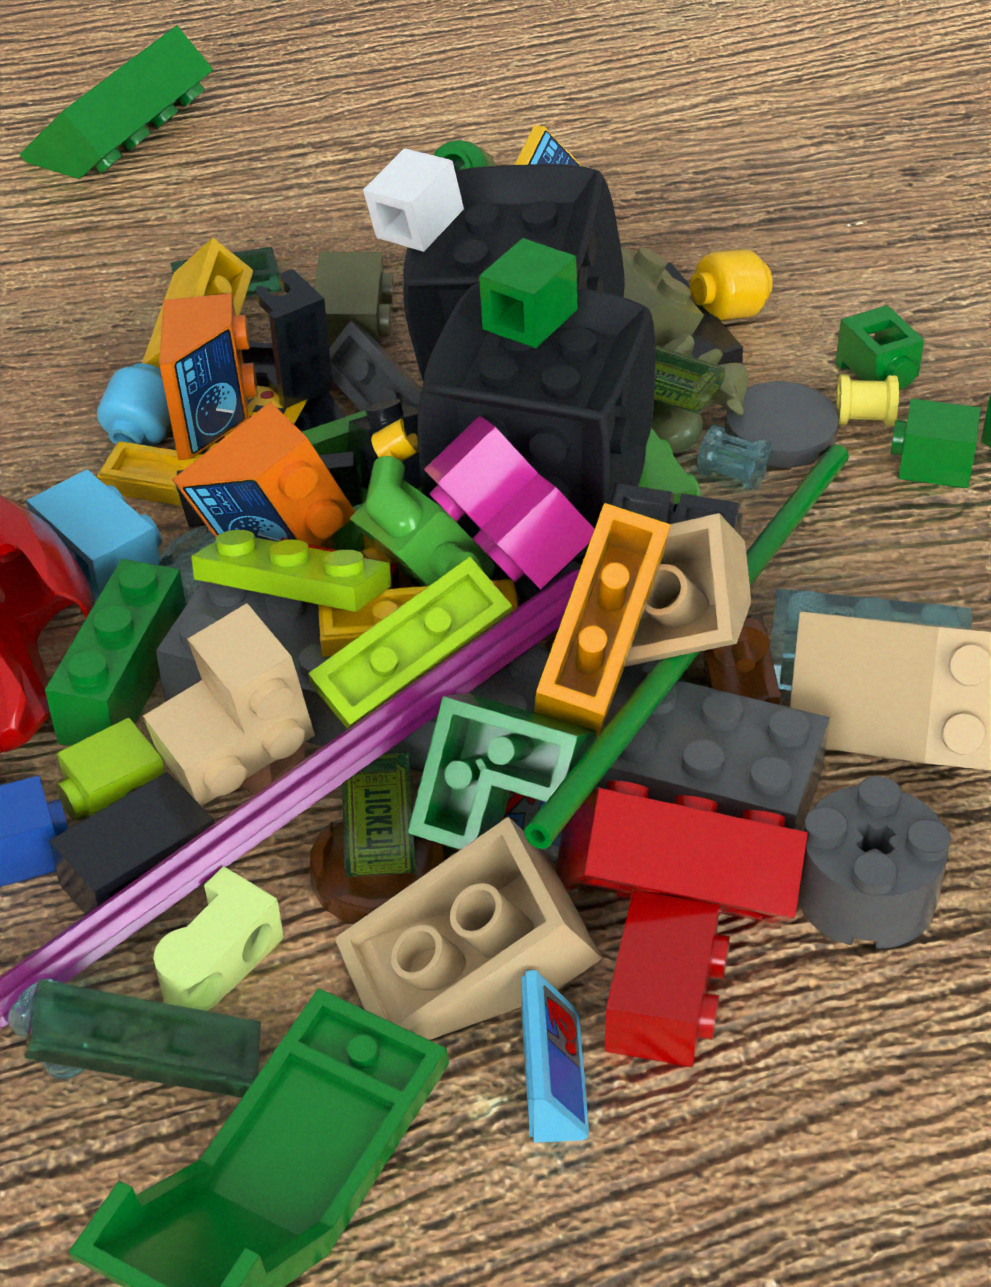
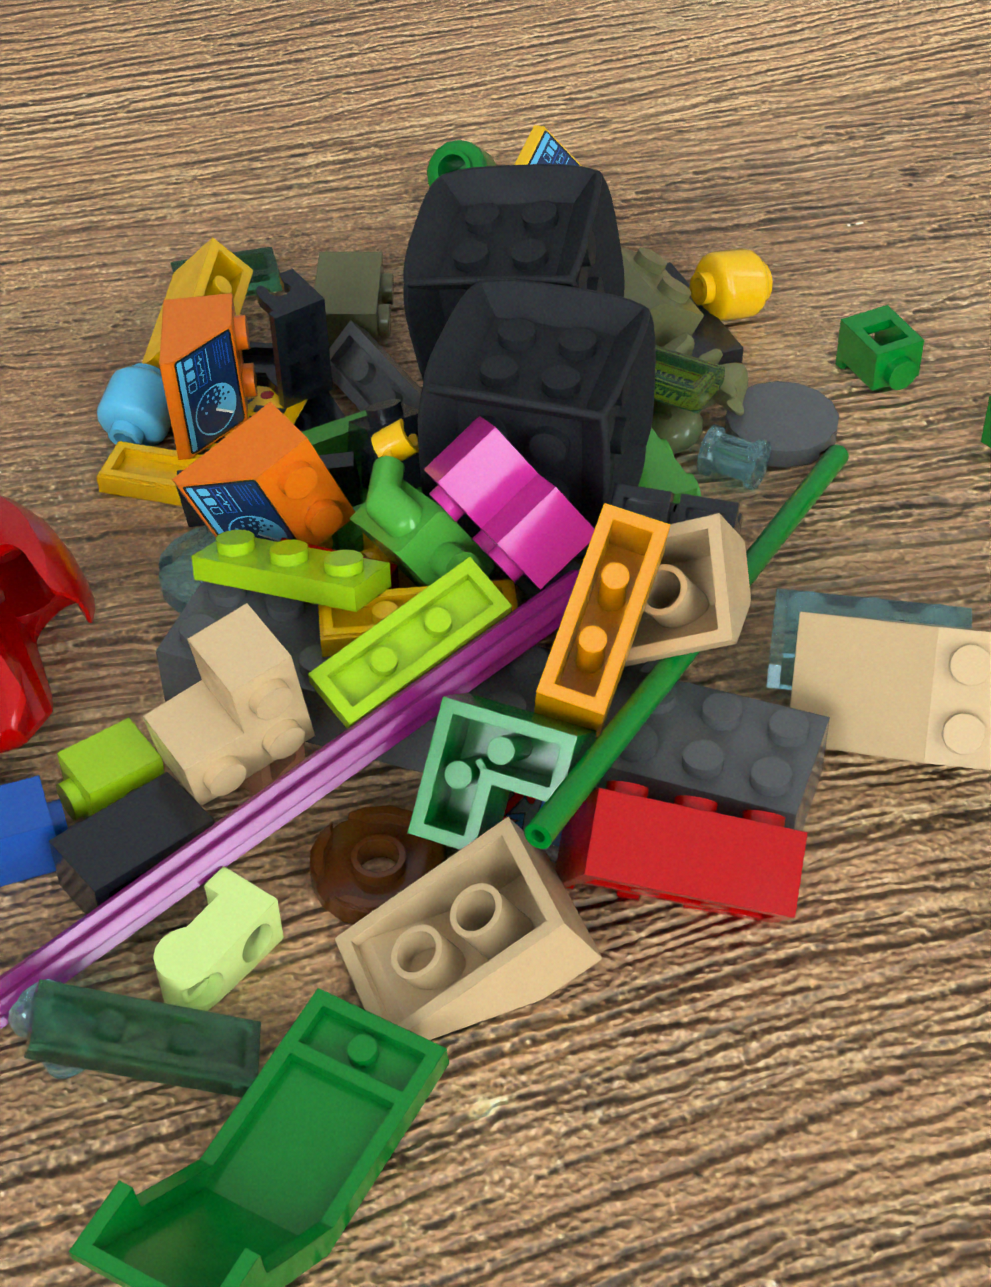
green slope [19,25,214,179] -> none
medium azure brick [26,469,162,601] -> none
green brick [45,559,186,746] -> none
clear green tile [342,753,416,877] -> none
white brick [363,148,464,252] -> none
green brick [479,238,578,348] -> none
medium azure slope [521,970,589,1143] -> none
red brick [604,890,730,1067] -> none
reddish brown hips [701,614,781,705] -> none
dark grey brick [798,776,951,949] -> none
light yellow bush [836,374,899,427] -> none
green brick [890,398,981,488] -> none

